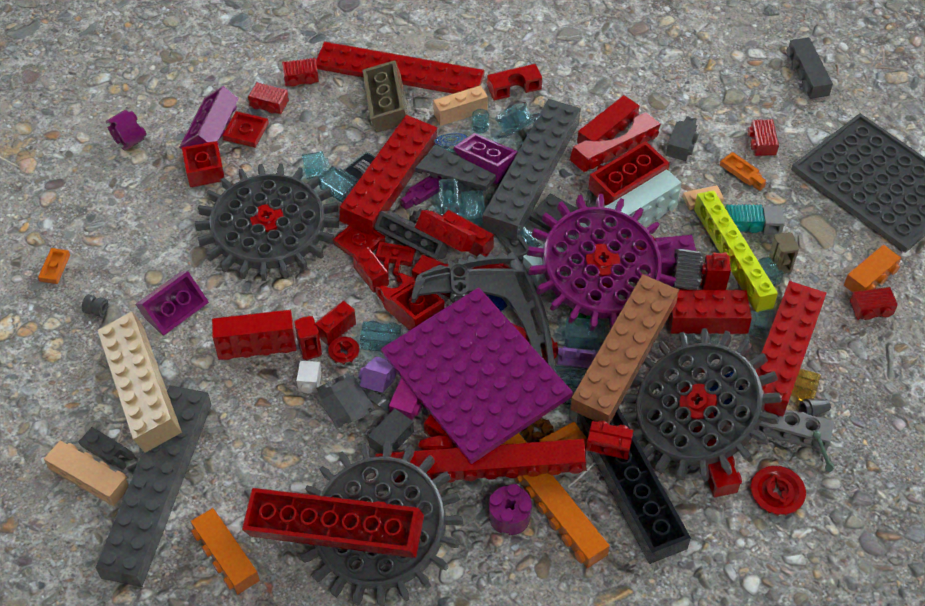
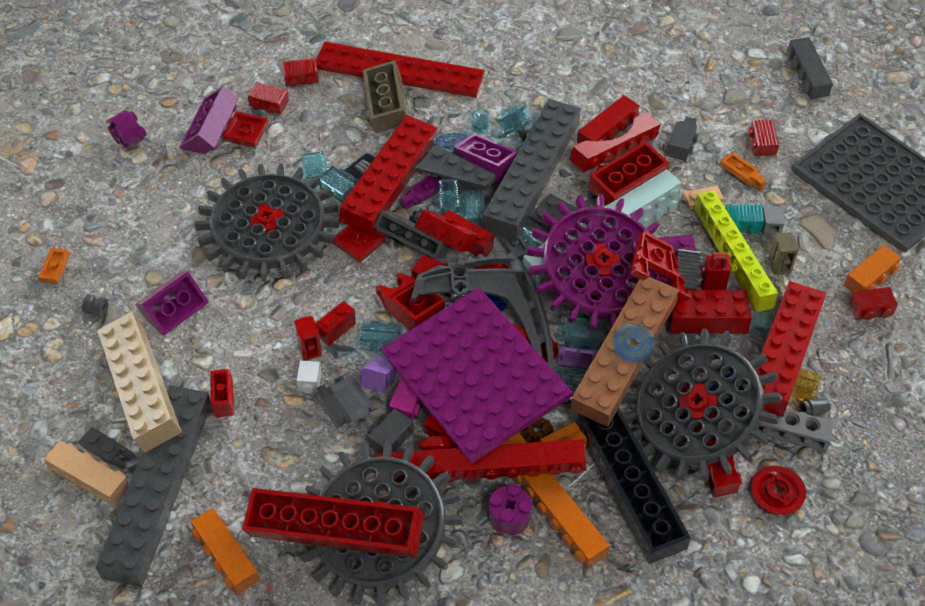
red brick [182,141,225,188] -> none
red brick [212,310,297,360] -> none
red gear [328,337,360,365] -> none
red brick [353,247,389,293] -> none
dark grey piece [355,378,390,411] -> none
red hinge [375,242,416,276] -> none
light nougat brick [433,85,488,126] -> none
red arch [487,64,542,101] -> none
red brick [586,420,633,460] -> none
clear light blue brick [758,257,784,286] -> none
sand green hinge [813,431,834,472] -> none
none -> red brick [210,369,234,418]
none -> clear light blue tile [613,323,654,362]
none -> red wing [631,231,691,302]

